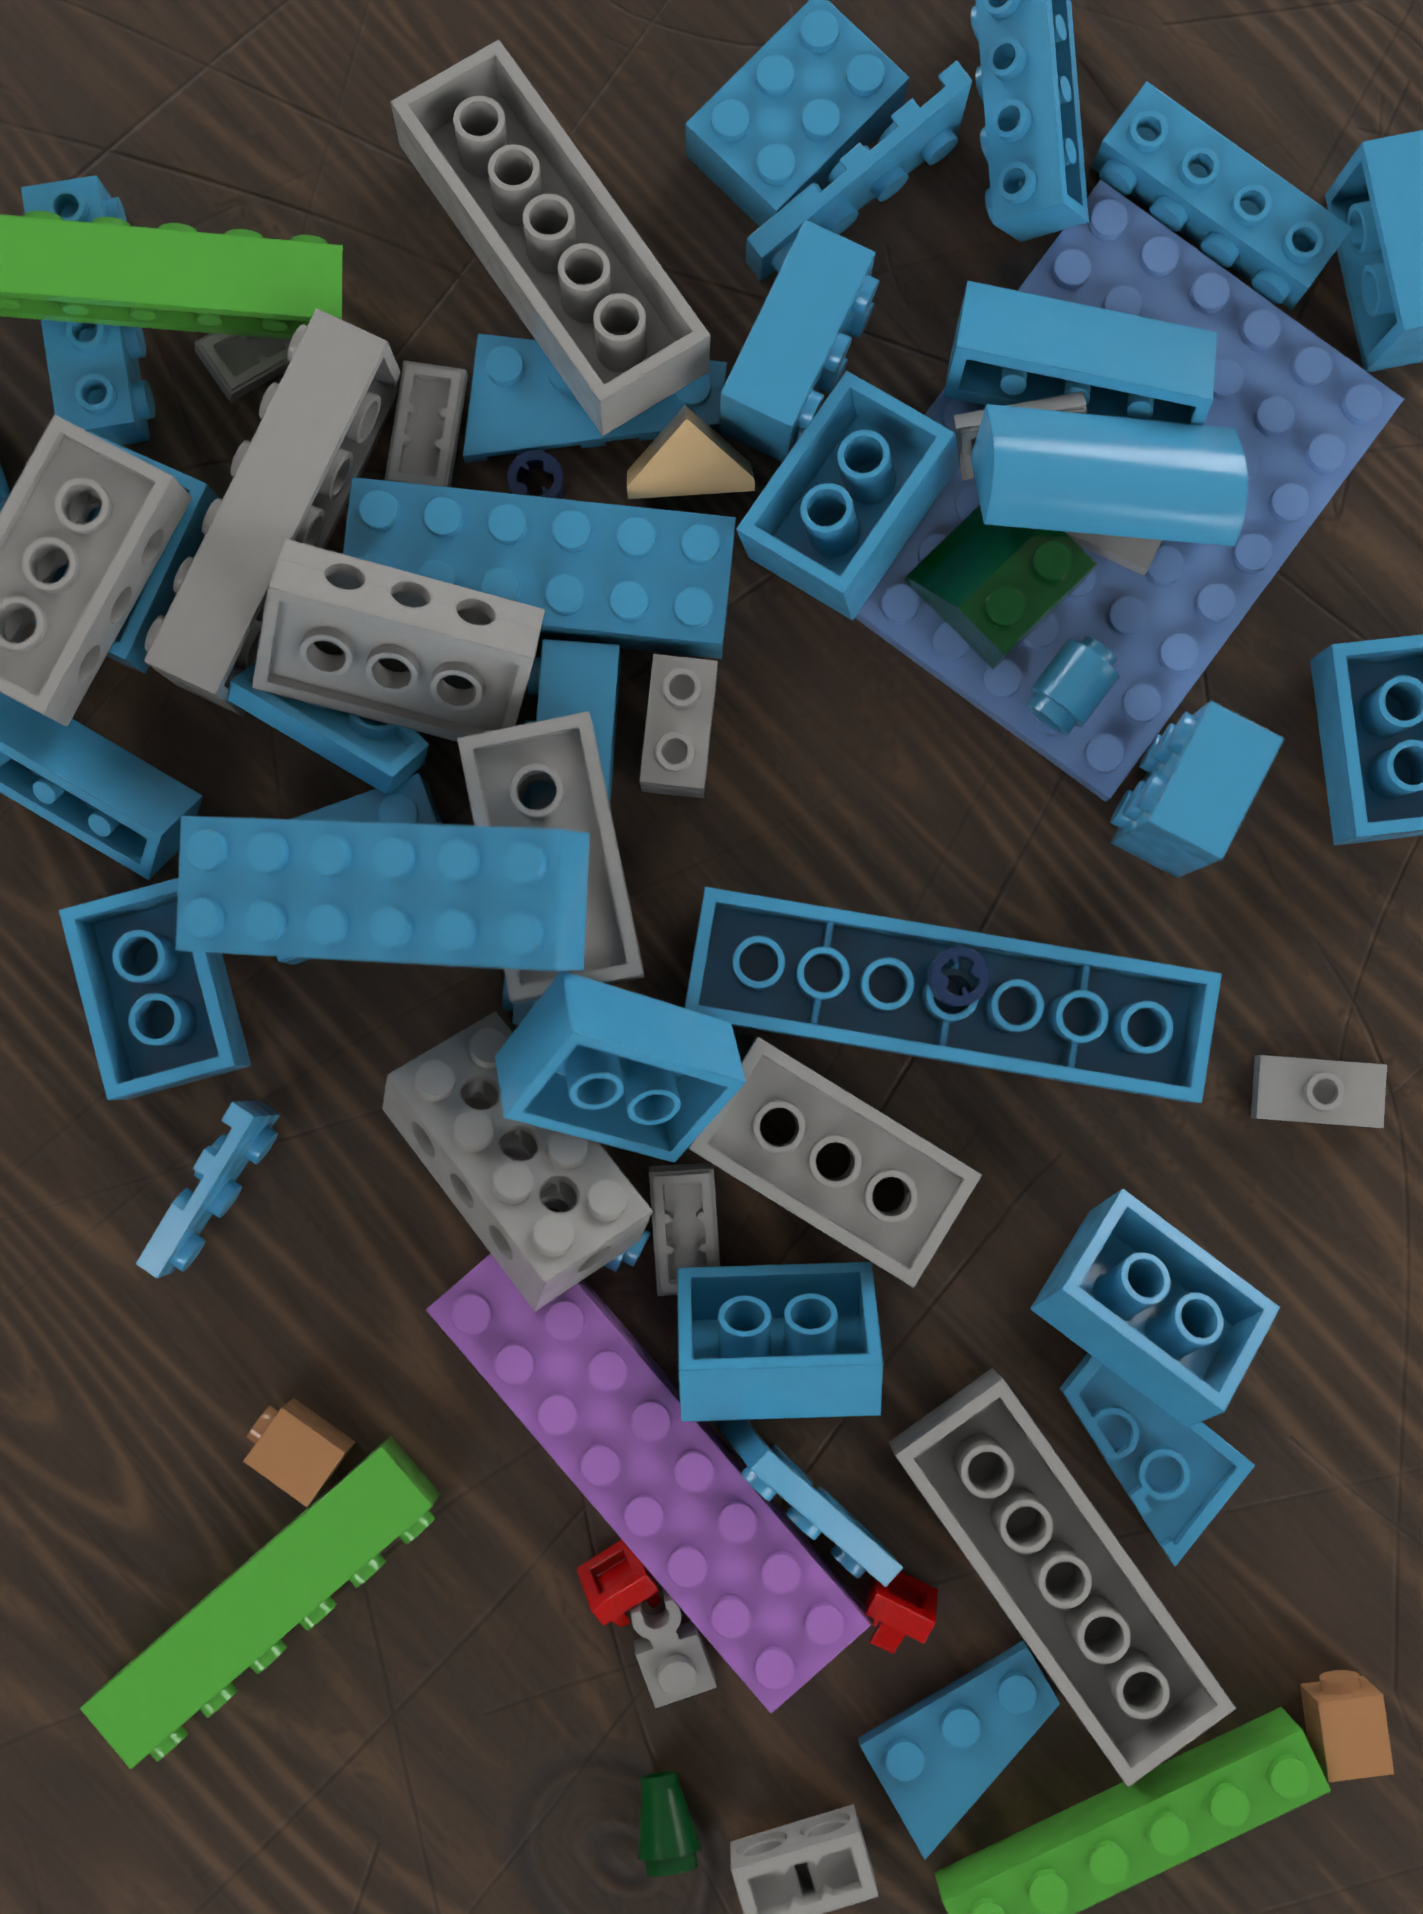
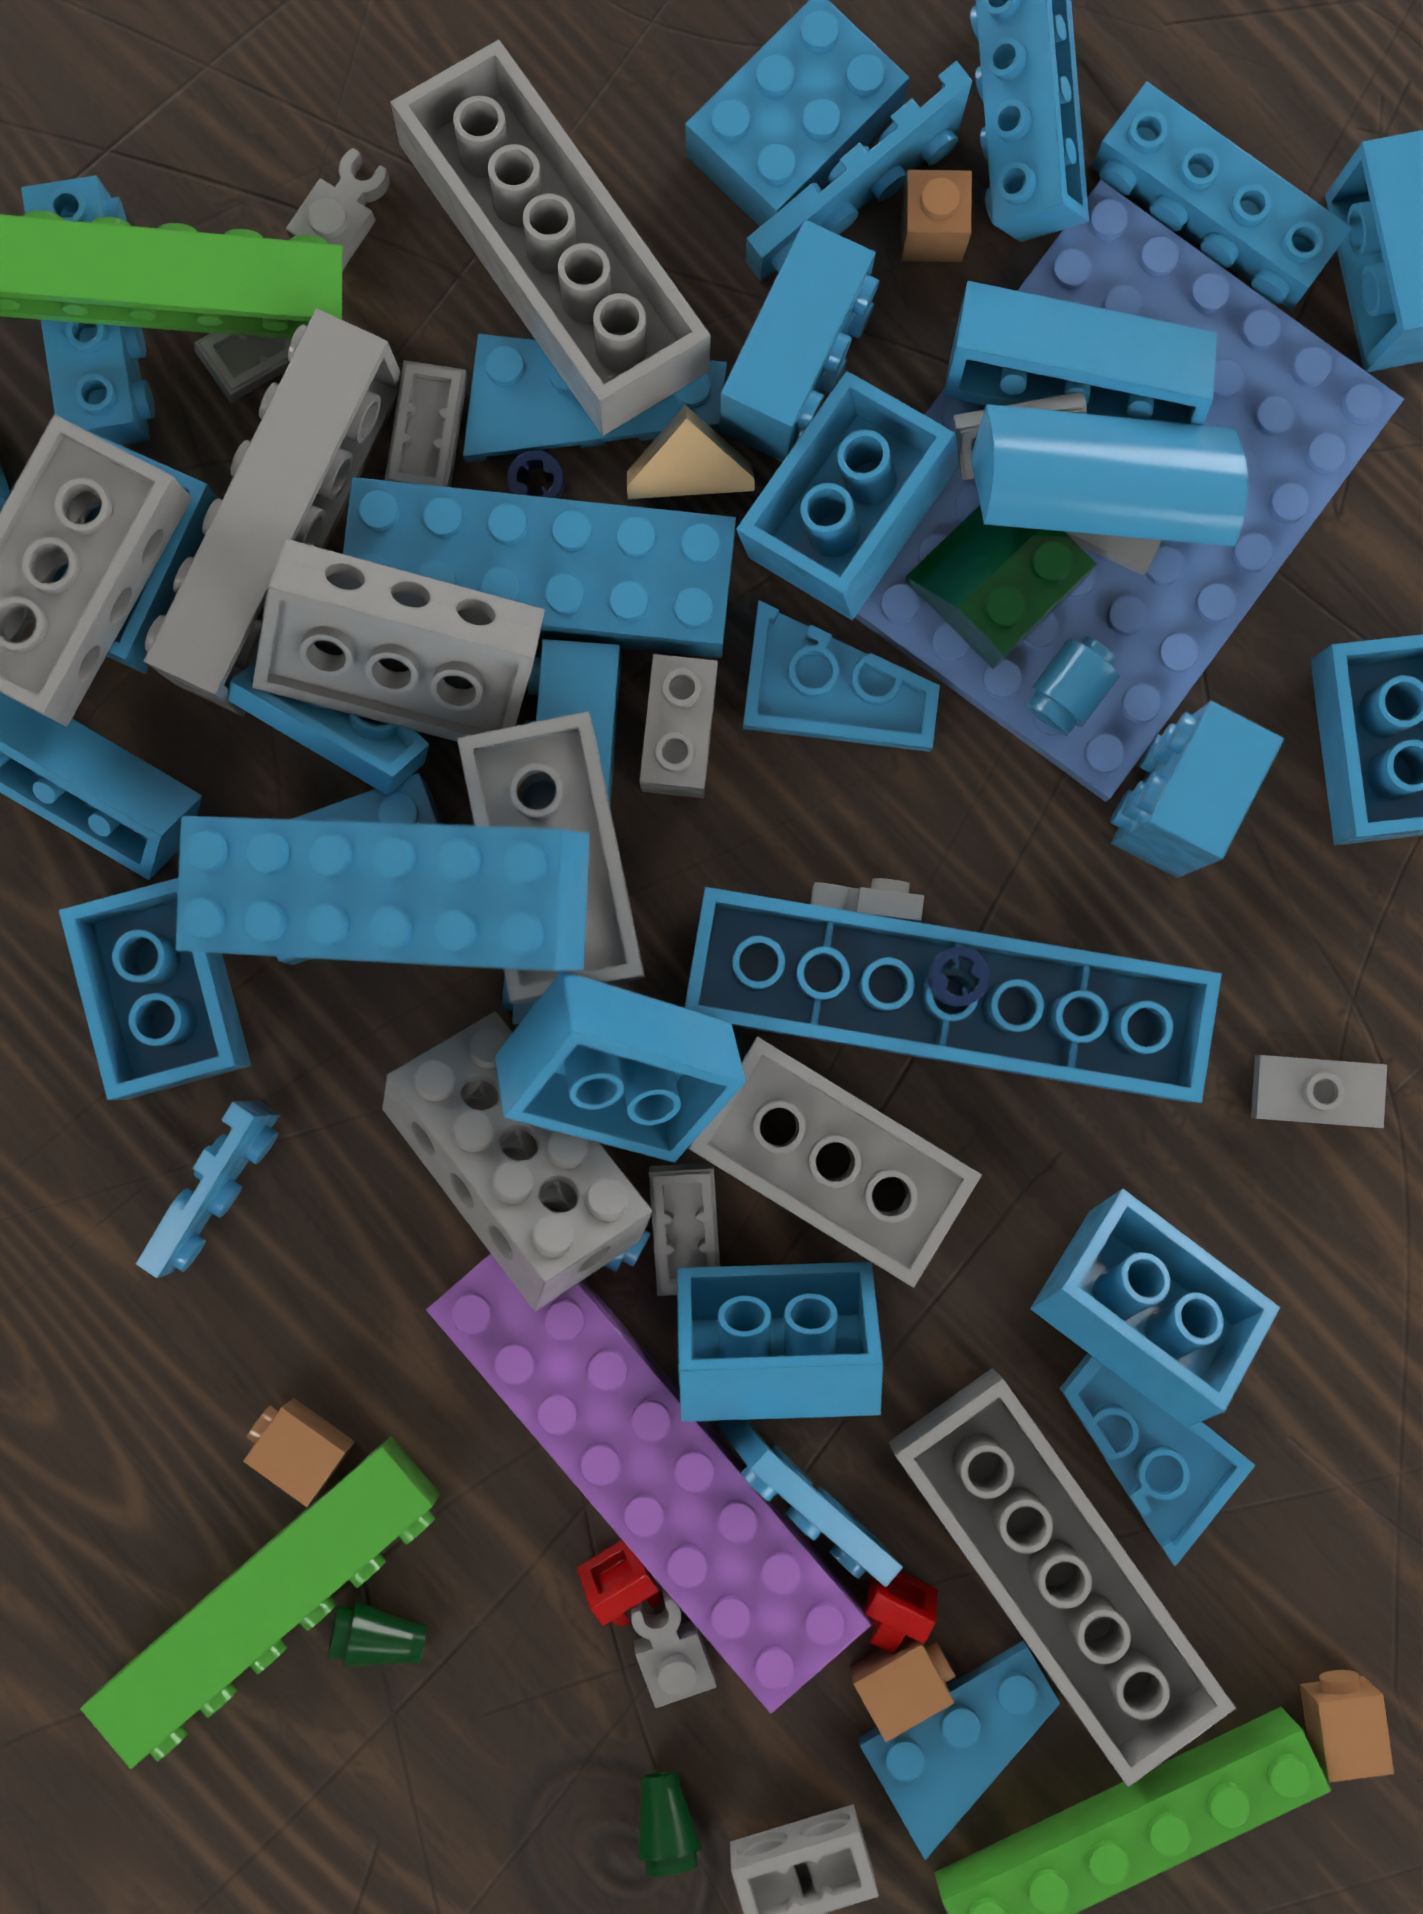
none -> light grey plate [286,148,390,271]
none -> dark green cone [328,1601,426,1668]
none -> dark azure wing [743,600,940,752]
none -> light grey plate [810,878,924,923]
none -> medium nougat brick [849,1635,956,1742]
none -> medium nougat brick [901,170,972,262]

